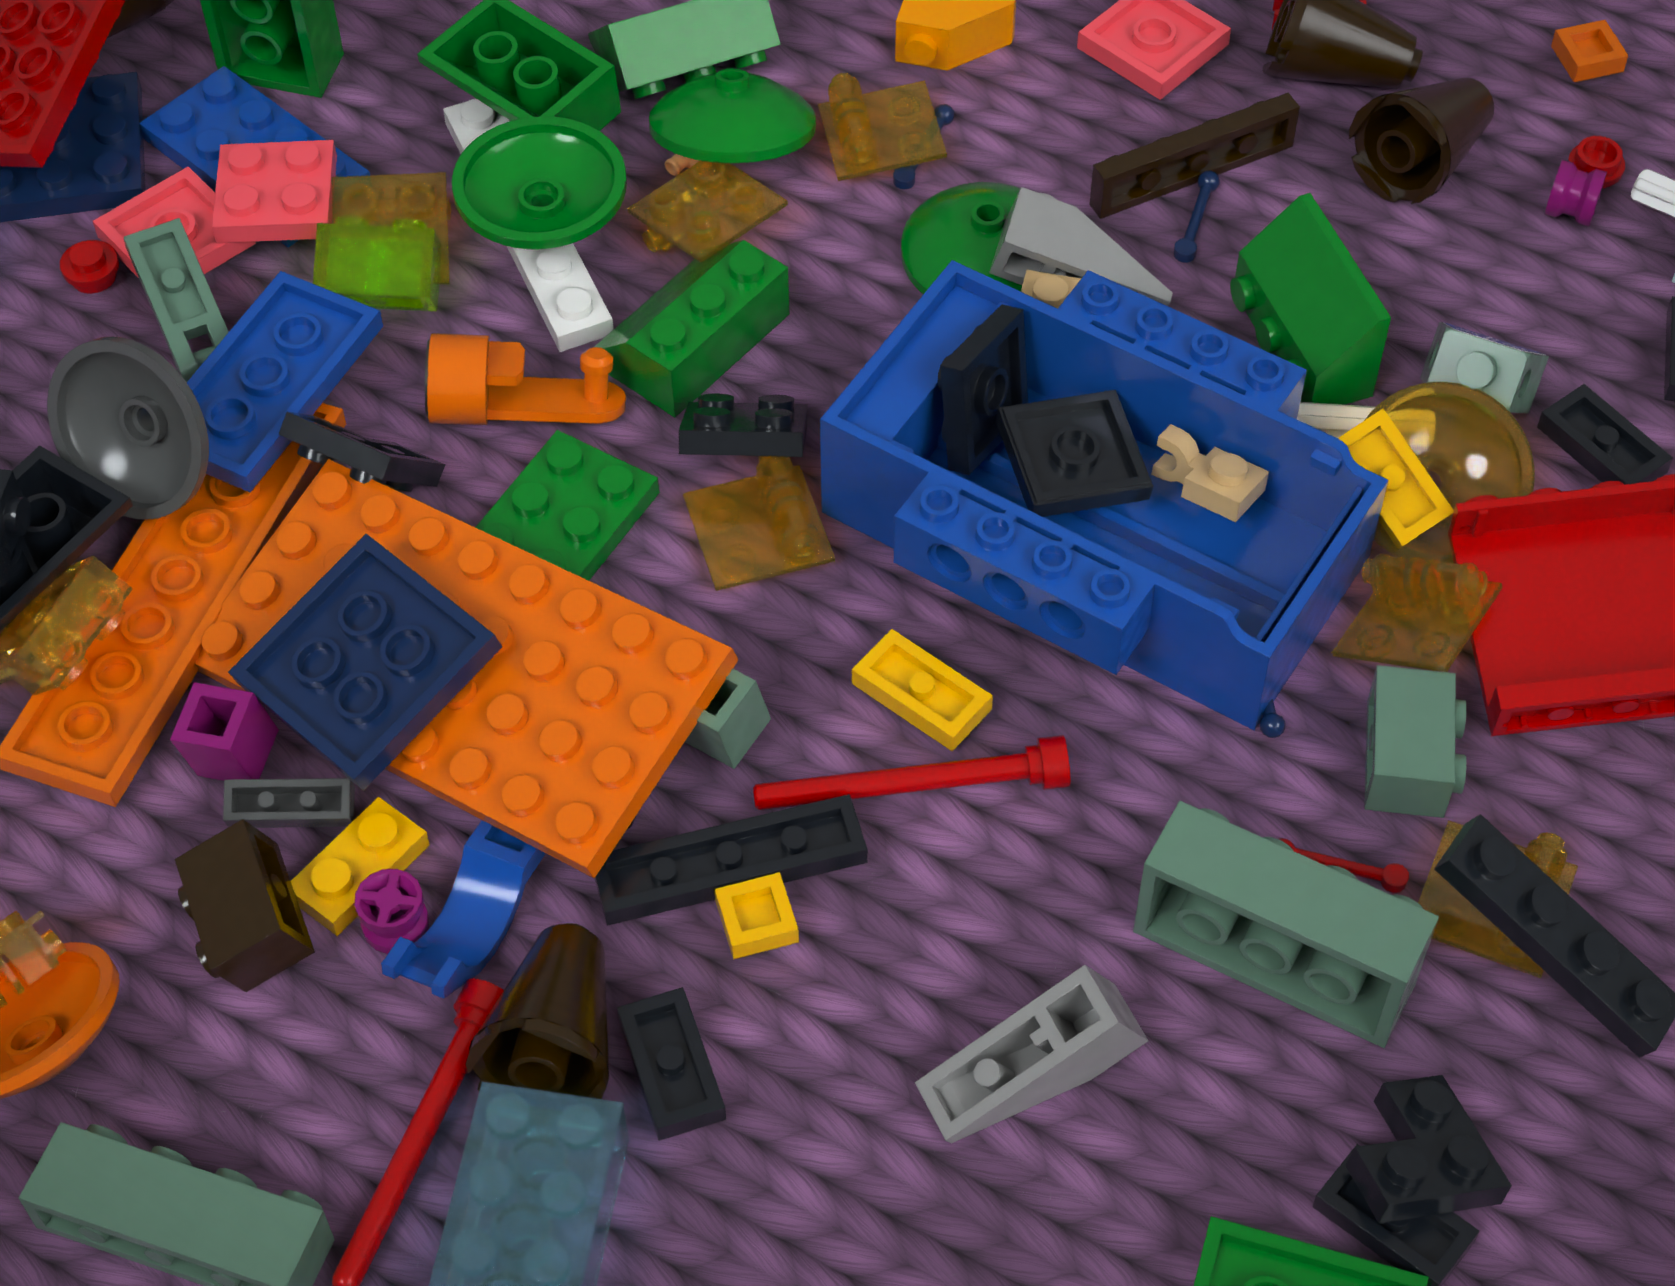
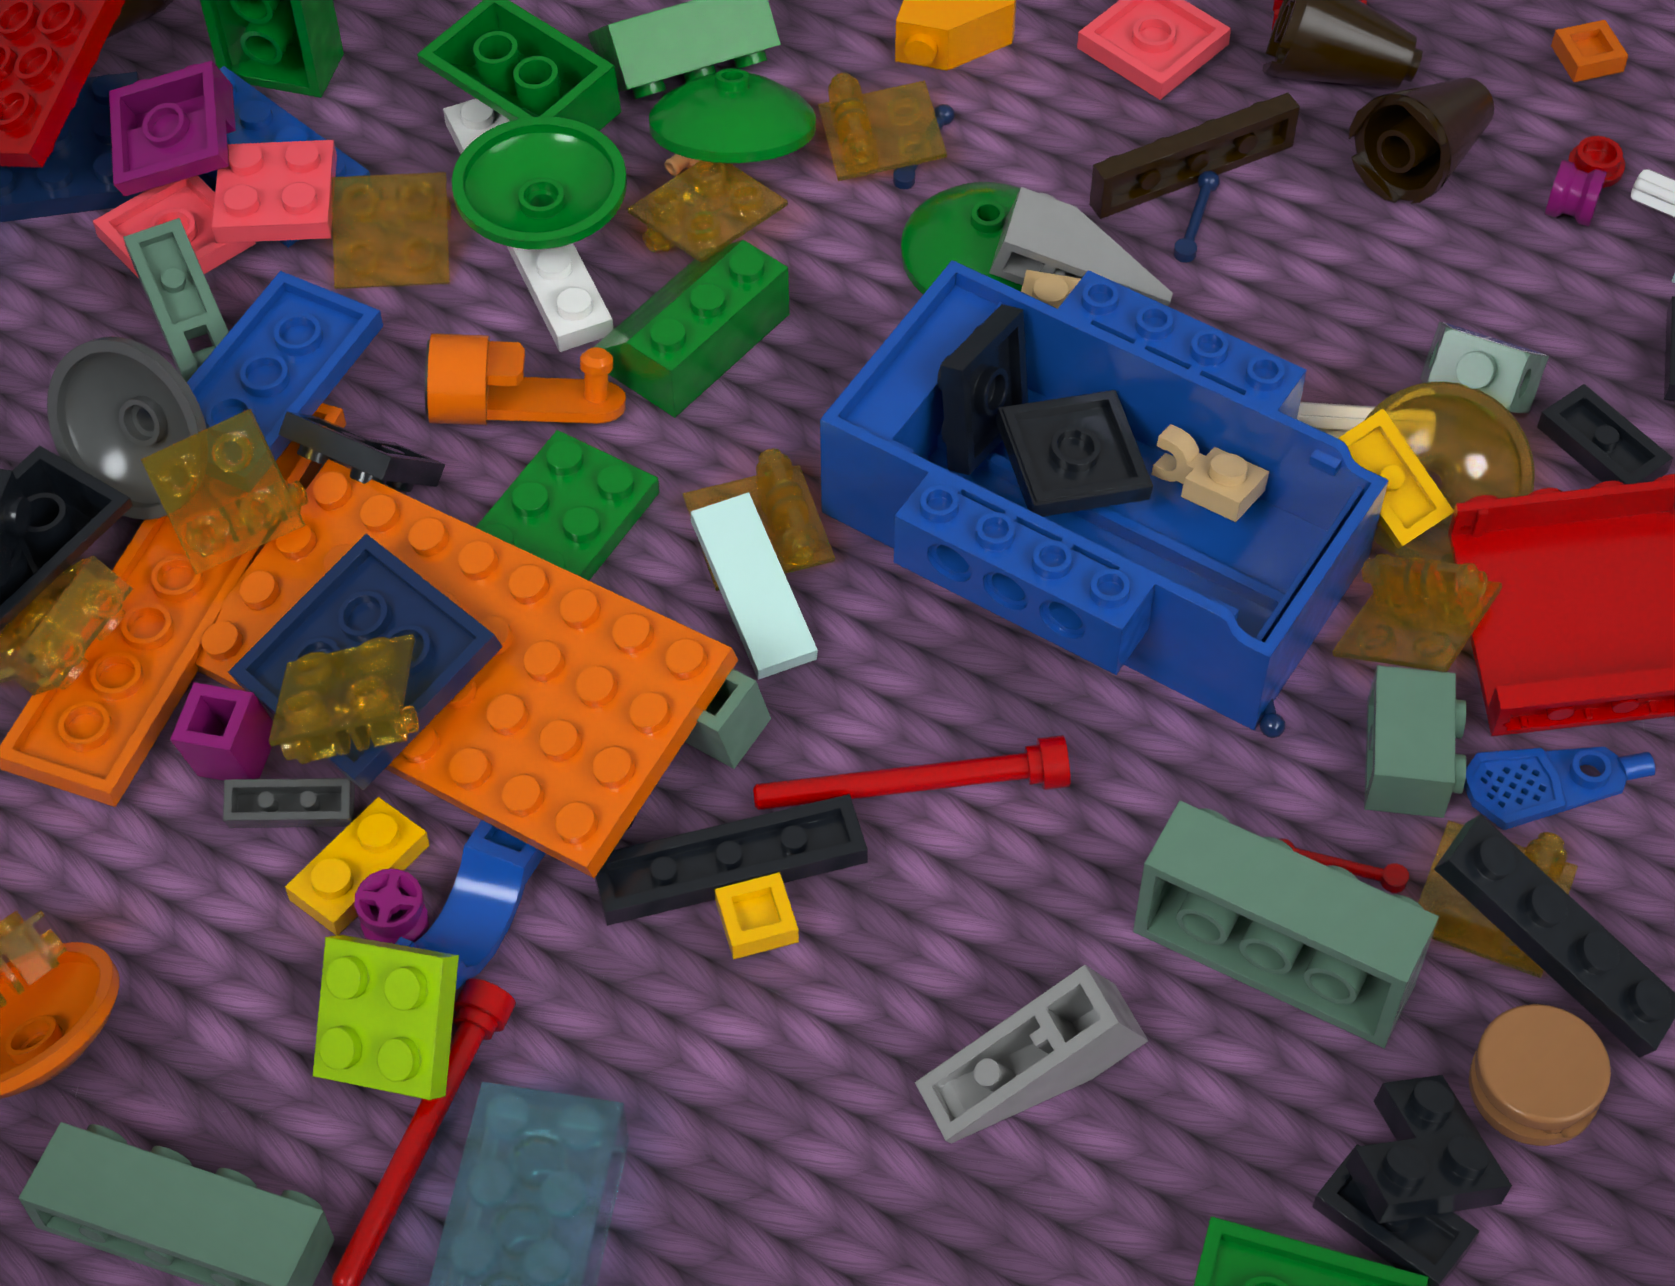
red plate [60,240,119,294] -> none
dark brown brick [175,819,315,992] -> none
clear neon green brick [313,216,442,312] -> none
dark brown cone [466,923,609,1120] -> none
black plate [617,987,726,1141] -> none
black plate [679,393,808,457] -> none
yellow plate [852,629,993,752] -> none
green slope [1230,193,1391,405] -> none
none -> magenta plate [109,60,236,196]
none -> clear yellow hinge [141,409,308,574]
none -> clear yellow hinge [269,634,419,764]
none -> lime plate [313,935,459,1100]
none -> light aqua tile [691,492,818,680]
none -> blue piece [1464,747,1655,830]
none -> medium nougat head [1469,1004,1611,1146]

